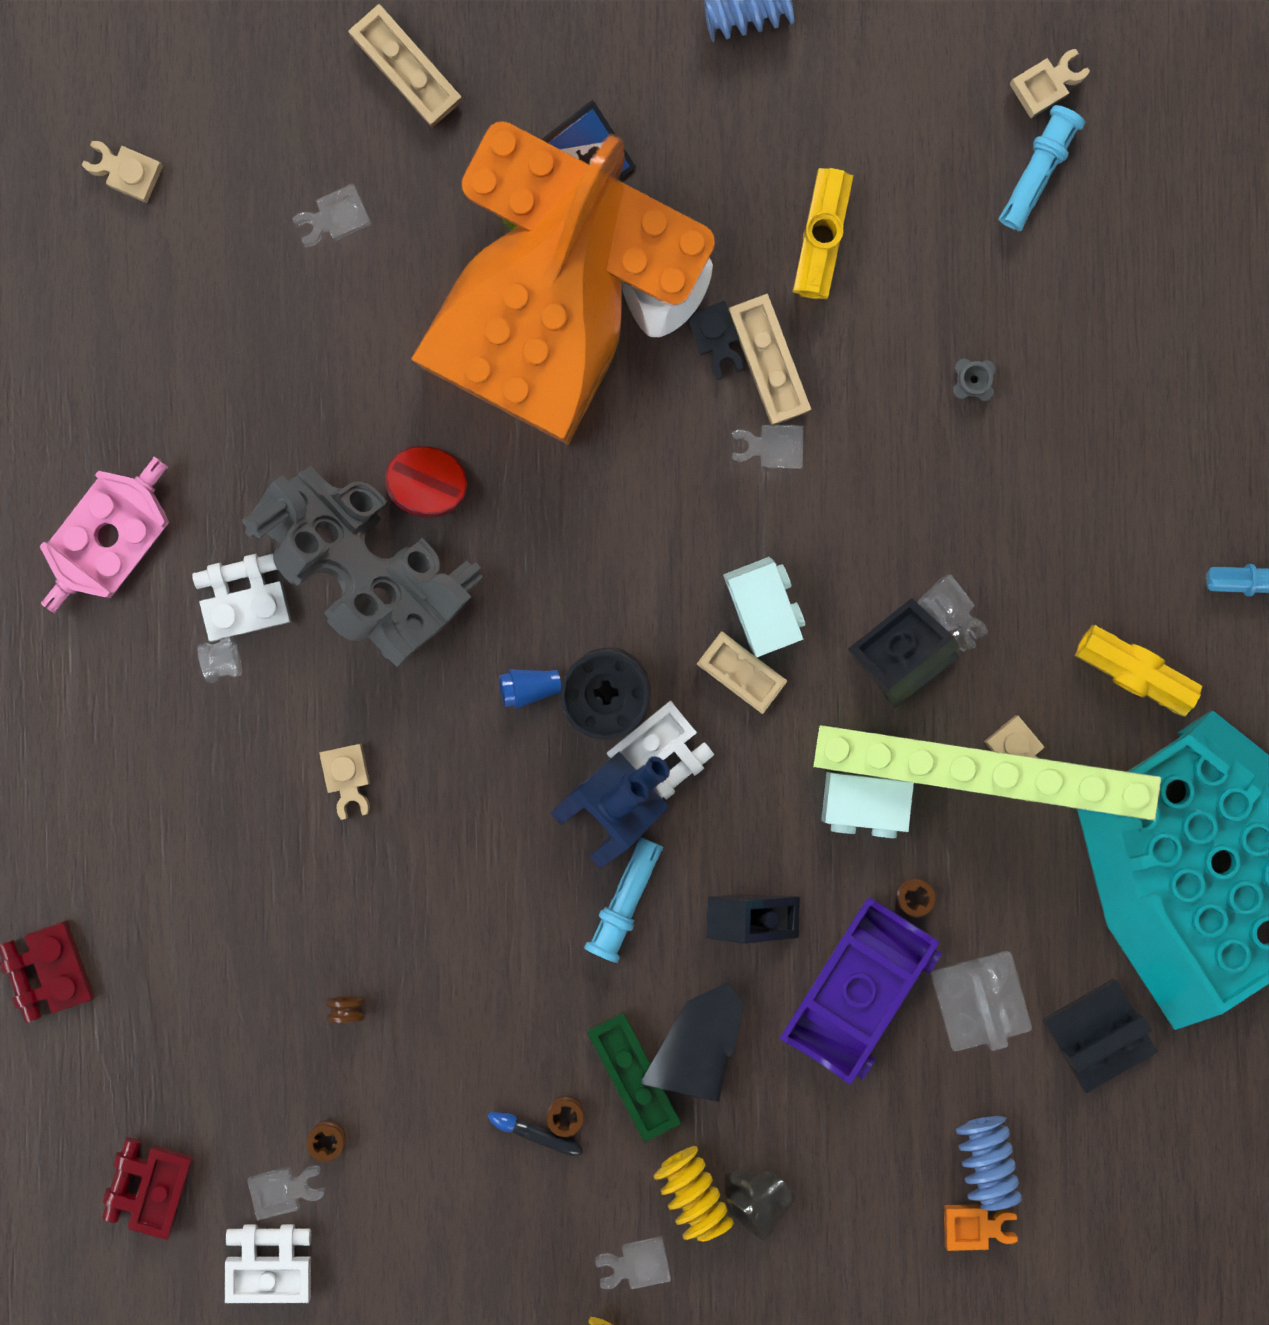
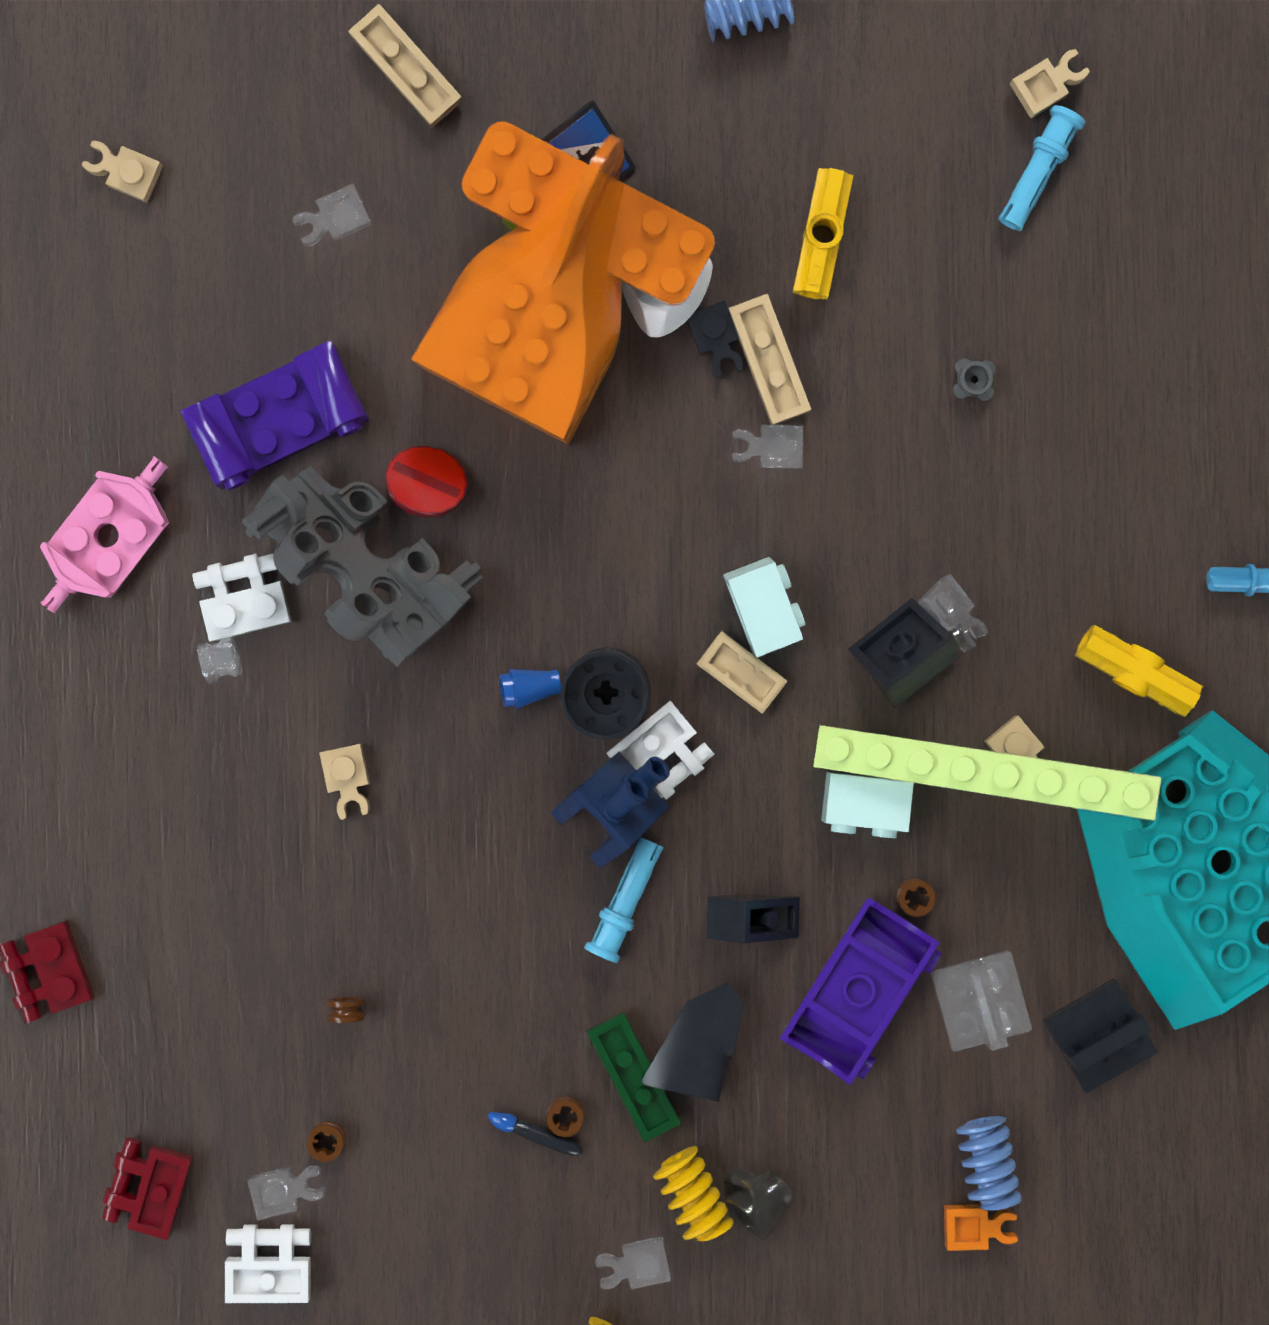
none -> dark purple piece [180,340,370,491]

